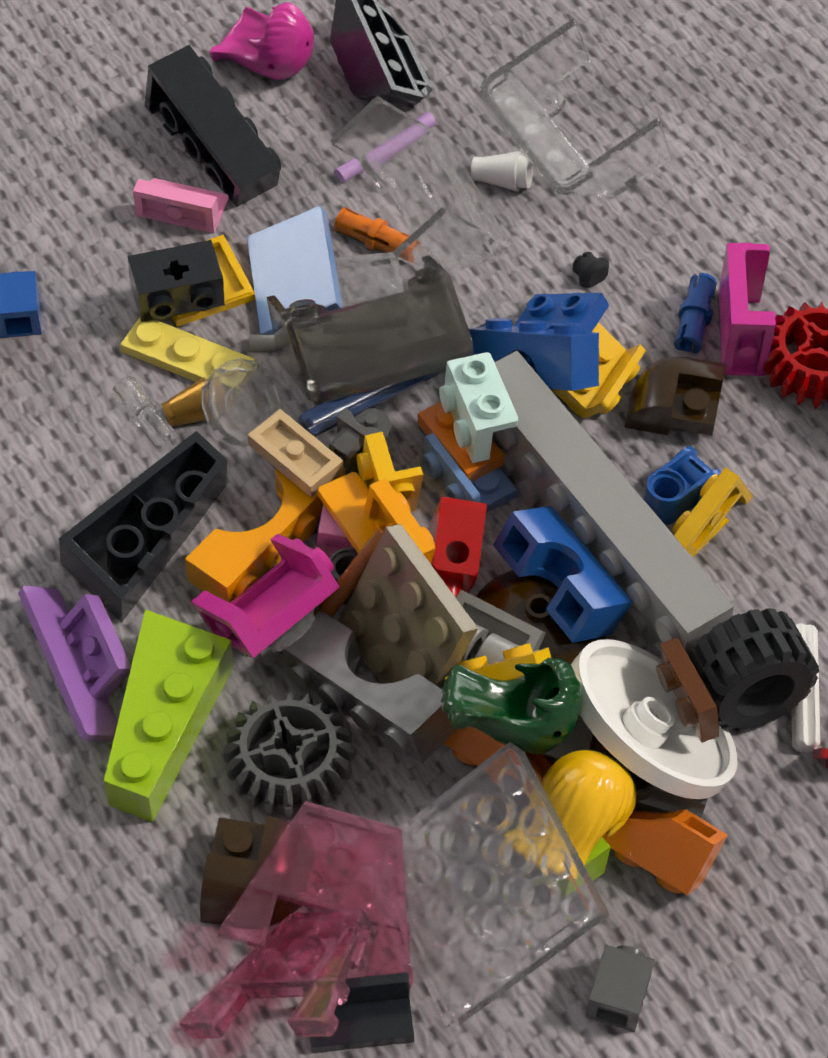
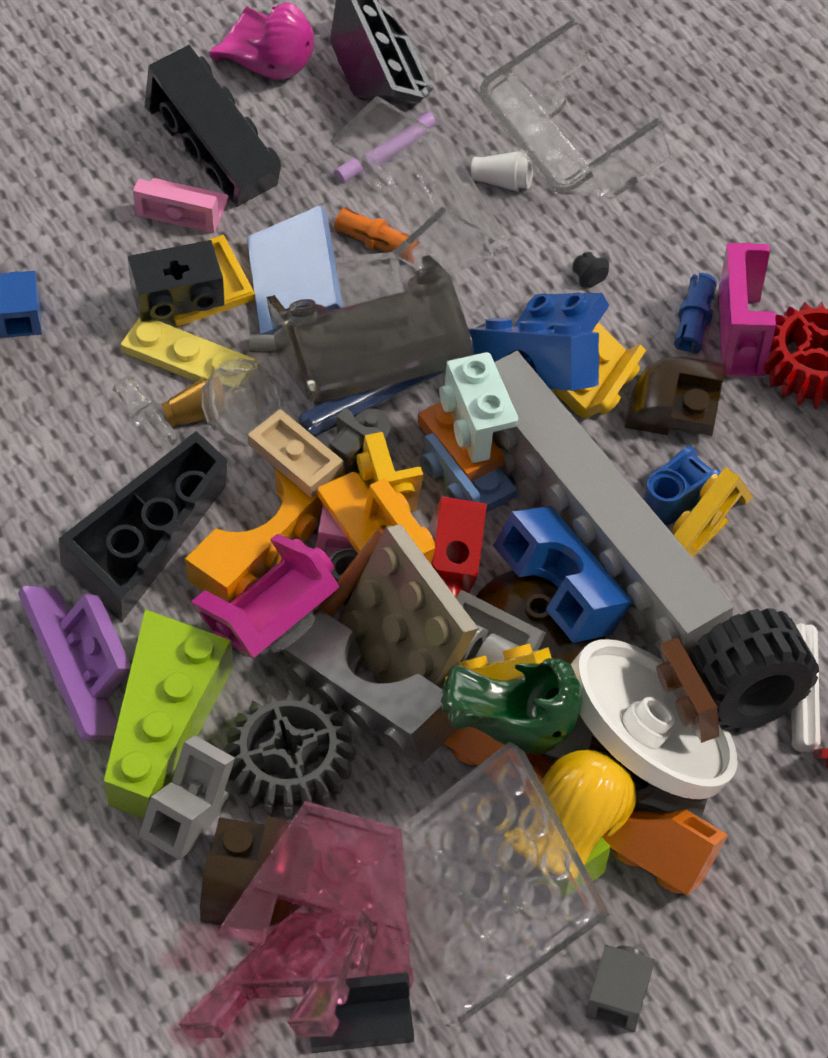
none -> light grey brick [139,735,235,860]

